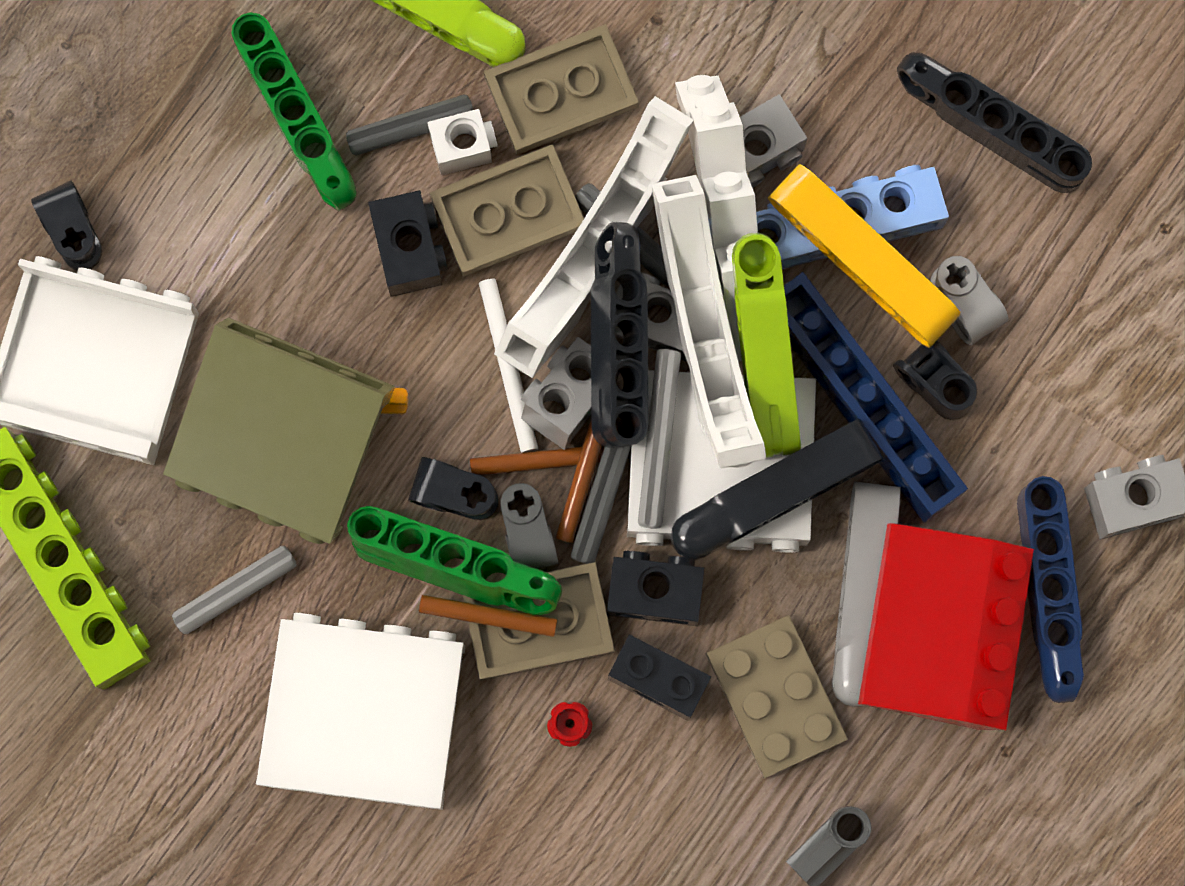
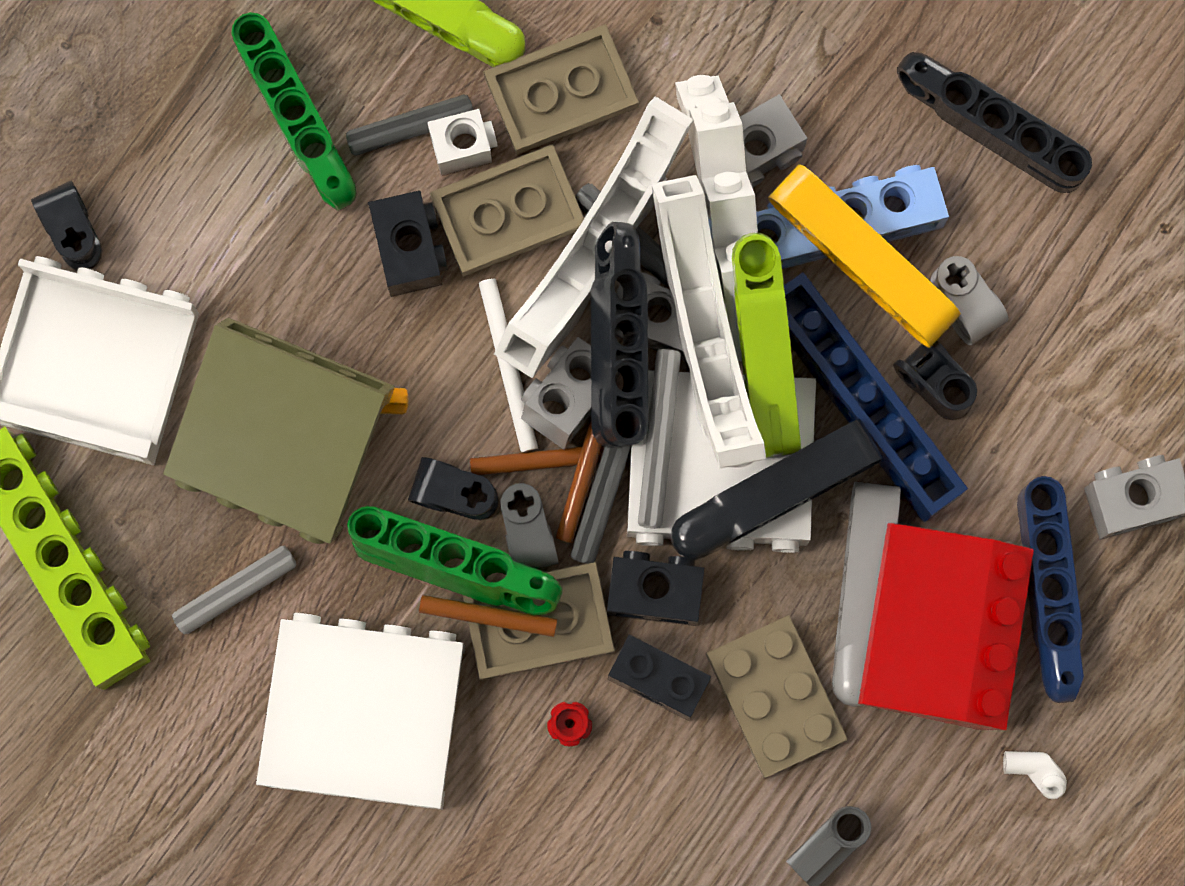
none -> white arm [1003,751,1067,799]

